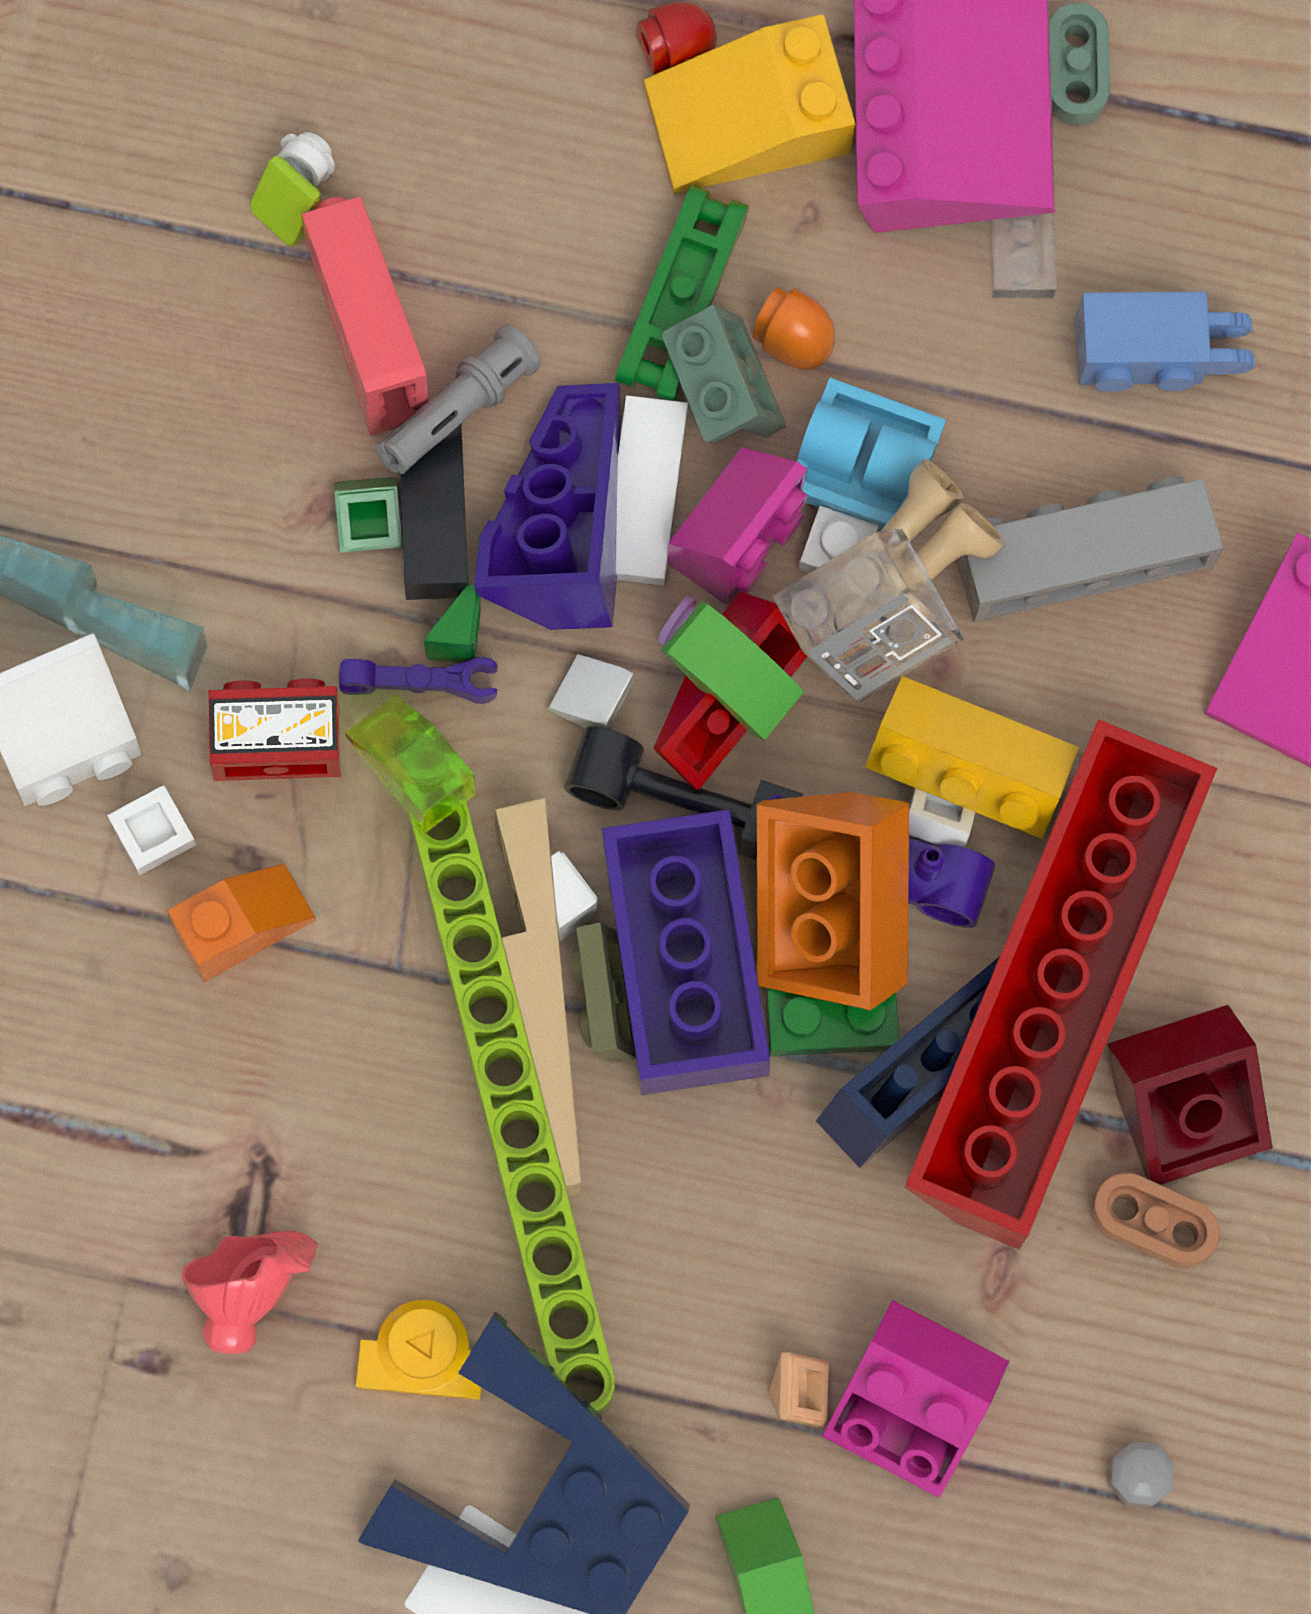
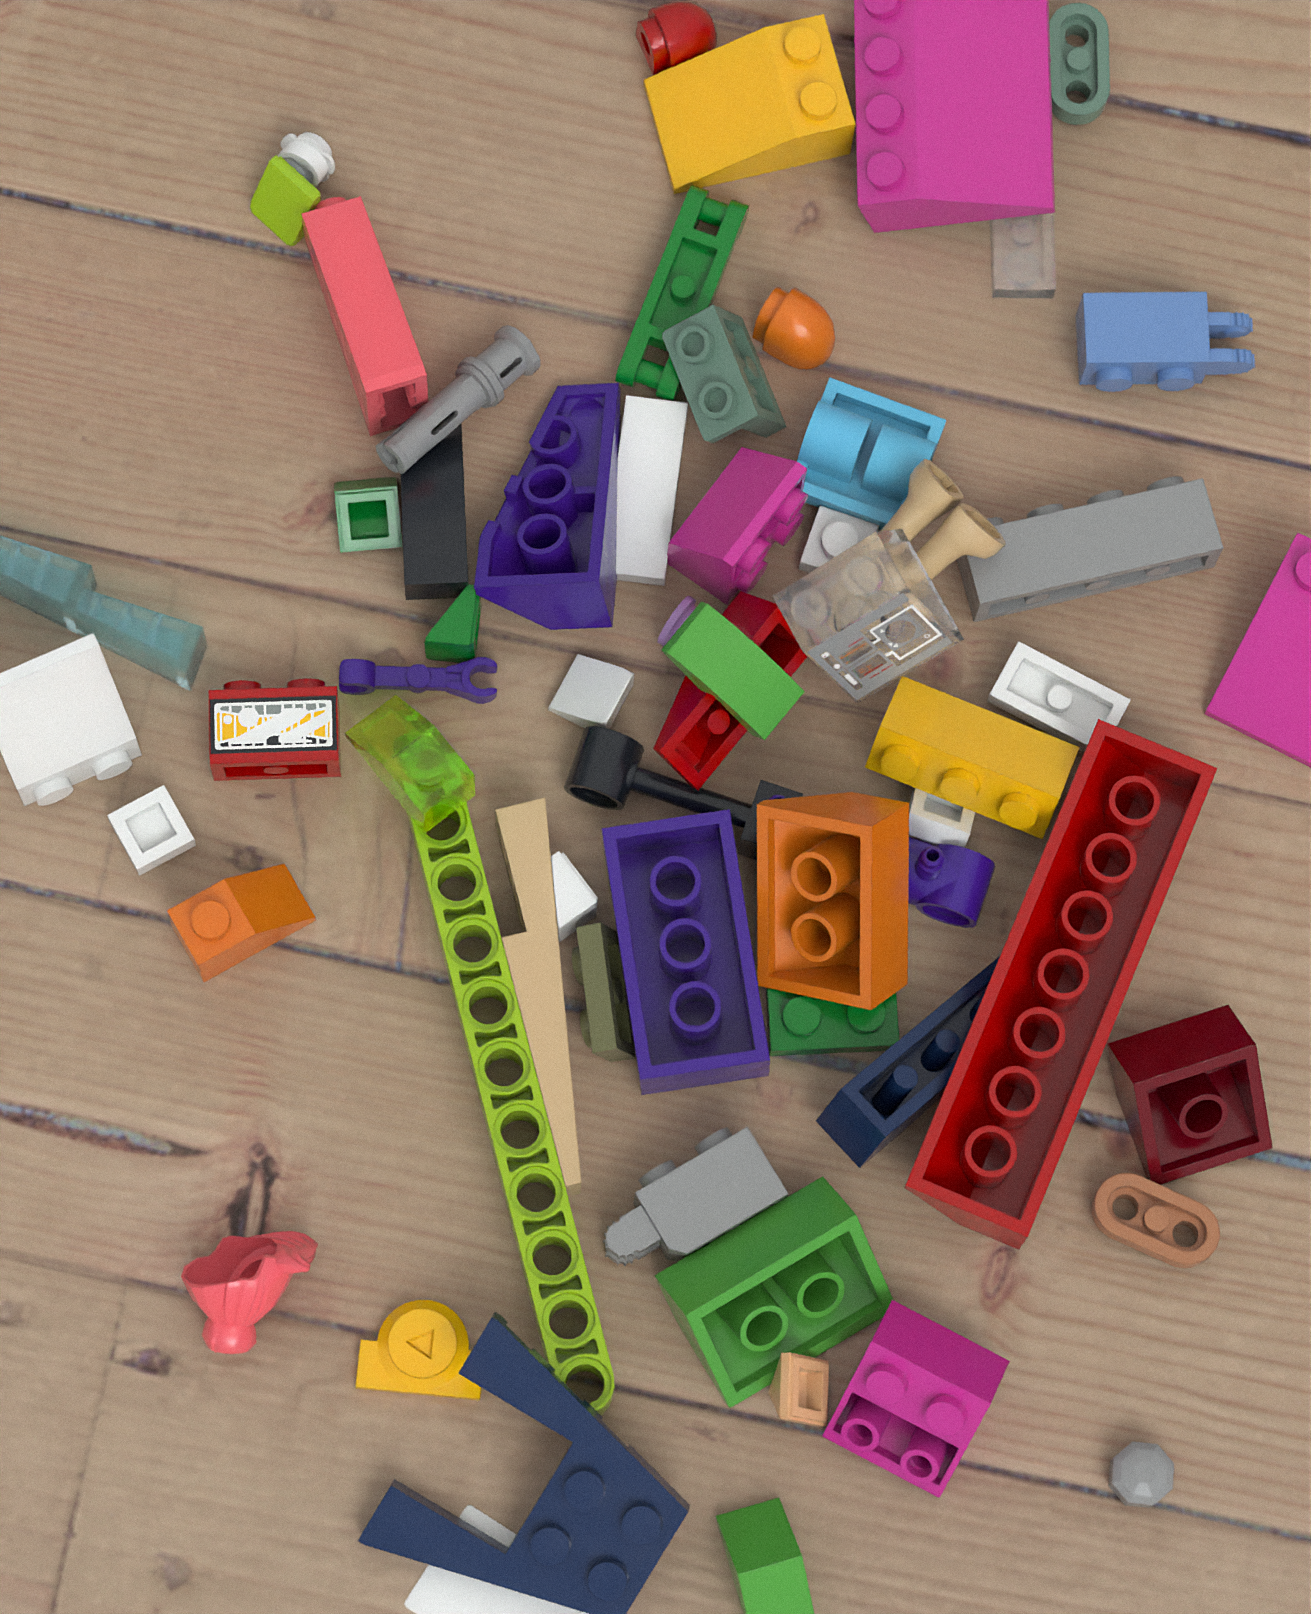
none -> light grey hinge [603,1127,788,1266]
none -> bright green slope [654,1176,893,1408]
none -> white plate [987,641,1131,752]

